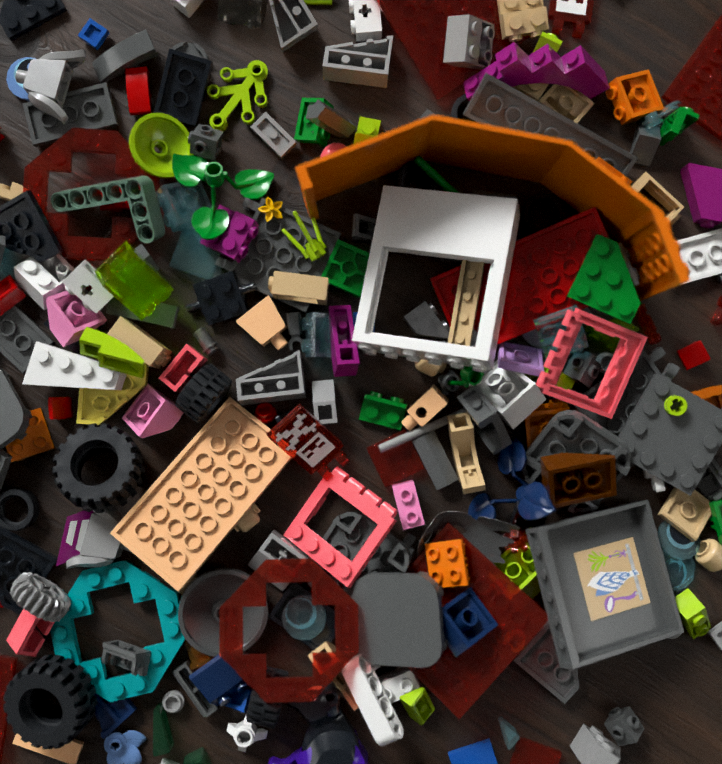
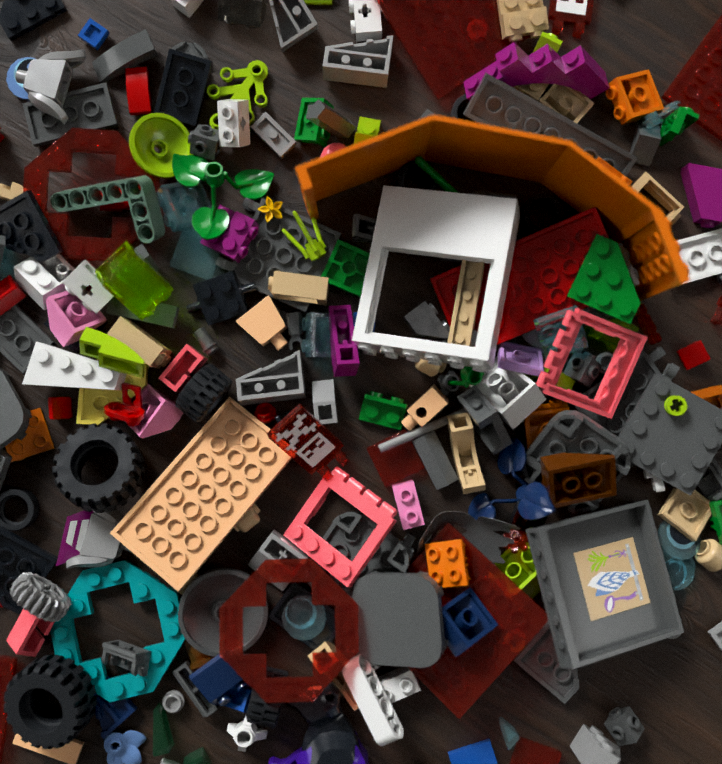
lime slope [399,687,435,726] -> none
light grey slope [443,14,495,70] -> none
lime slope [675,588,711,639] -> none
none -> red bracket [104,382,145,426]
none -> white brick [217,99,250,147]

